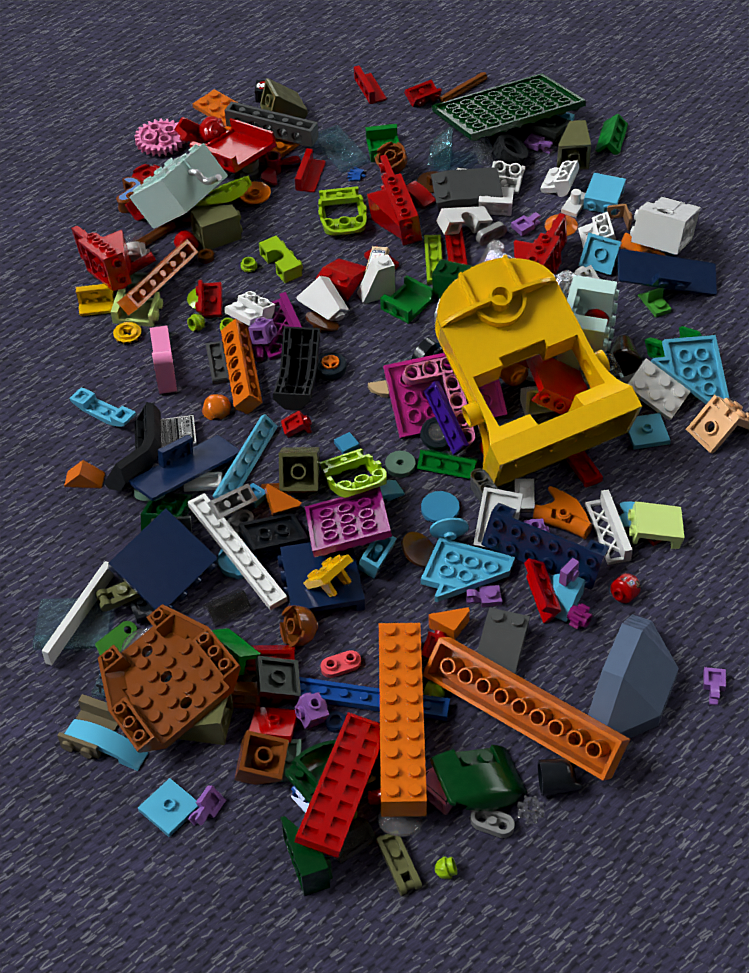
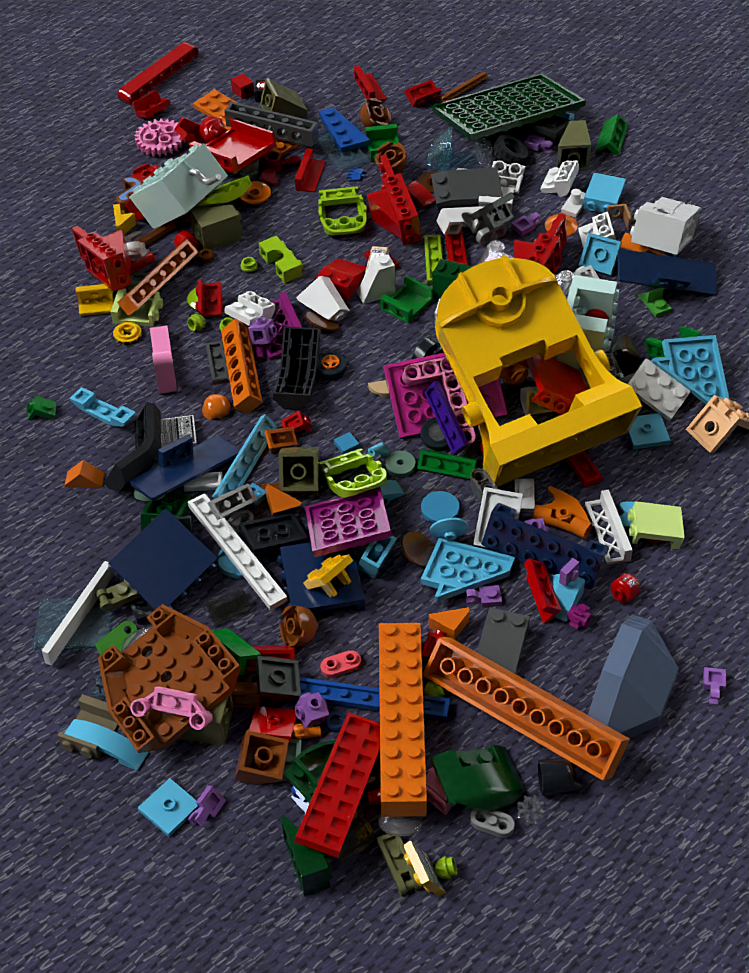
none -> green bracket [26,396,56,420]
none -> yellow slope [113,204,136,235]
none -> red beam [118,42,199,105]
none -> bright pink plate [130,686,213,730]
none -> red bracket [132,90,171,119]
none -> red brick [231,73,255,99]
none -> orange slope [264,427,298,452]
none -> orange arm [293,724,321,739]
none -> blue wing [319,107,371,153]
none -> dark orange cylinder [359,98,391,127]
none -> medium azure arm [368,442,390,458]
none -> yellow tile [404,841,446,896]
none -> pearl dark grey bracket [470,192,515,231]

